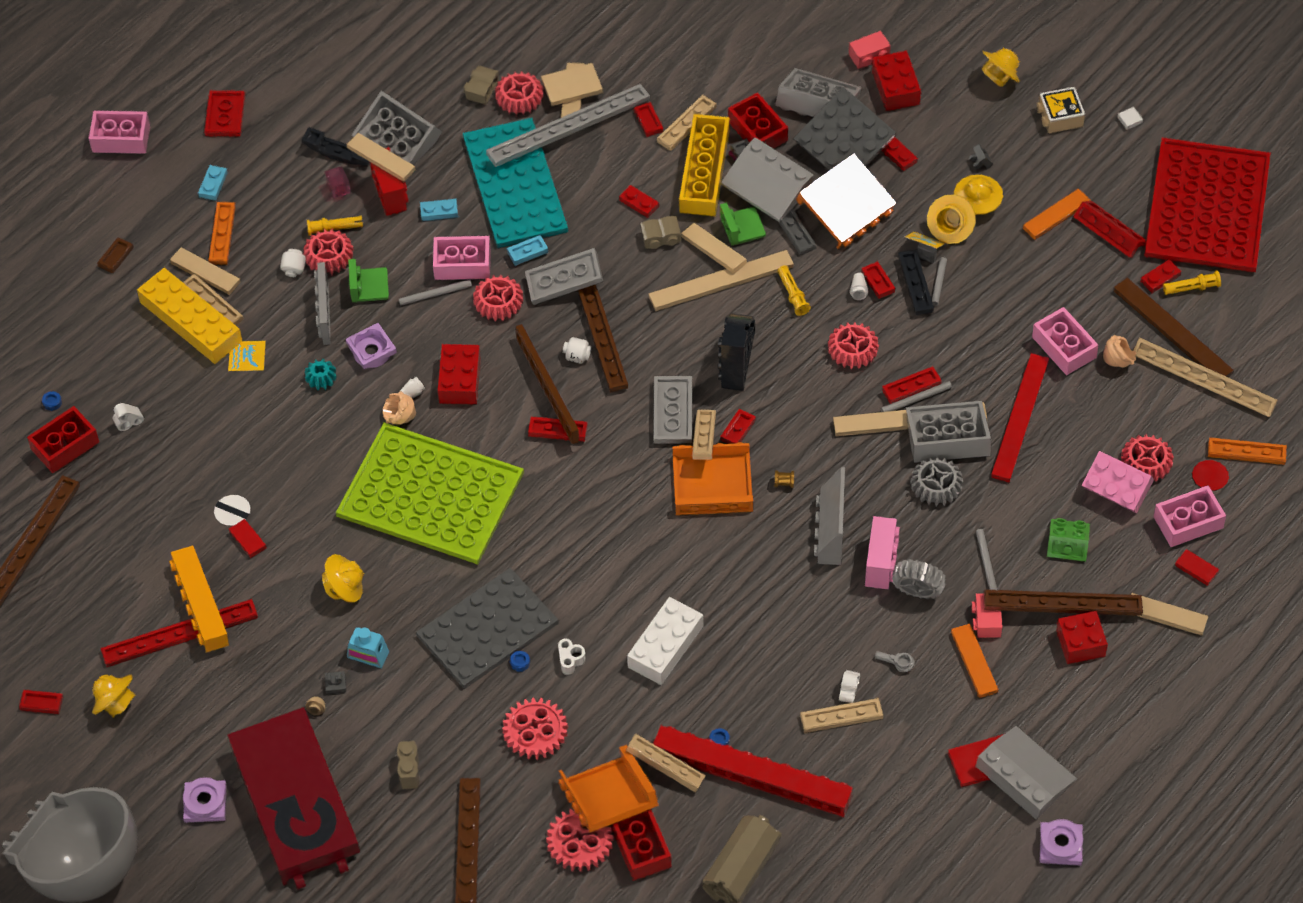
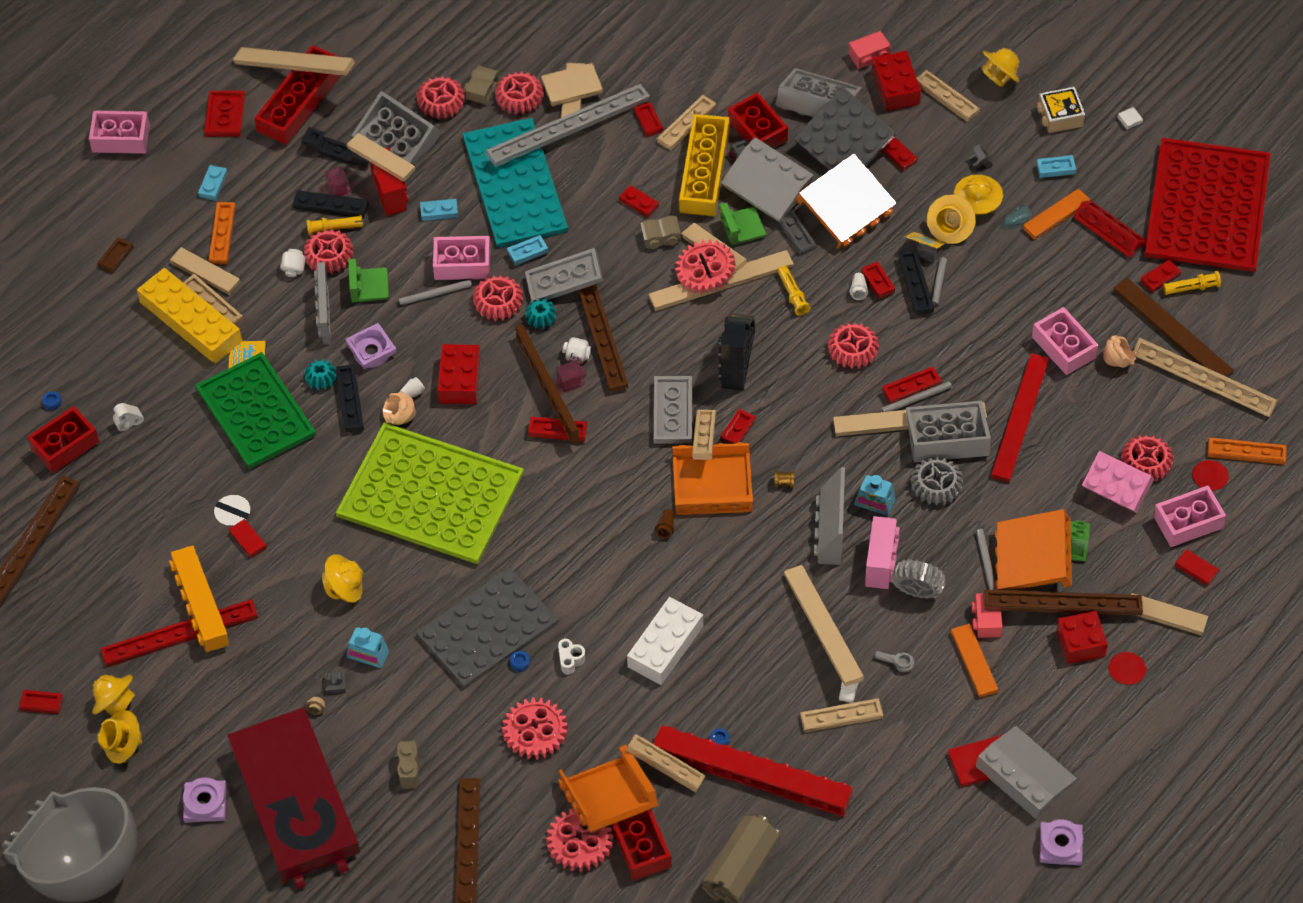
none -> yellow helmet [98,709,142,764]
none -> green plate [195,352,316,469]
none -> tan tile [233,47,355,75]
none -> red brick [254,45,341,145]
none -> black plate [293,190,368,218]
none -> black plate [336,364,364,433]
none -> coral gear [416,76,465,120]
none -> teal gear [525,298,556,330]
none -> clear pink brick [556,360,587,392]
none -> reddish brown cone [655,509,674,539]
none -> coral gear [675,239,736,294]
none -> tan tile [784,565,864,687]
none -> medium azure torso [854,475,895,516]
none -> tan tile [917,70,980,122]
none -> orange panel [995,509,1072,590]
none -> clear light blue cone [1004,204,1032,227]
none -> medium azure plate [1036,155,1076,178]
none -> red sticker [1108,652,1146,685]

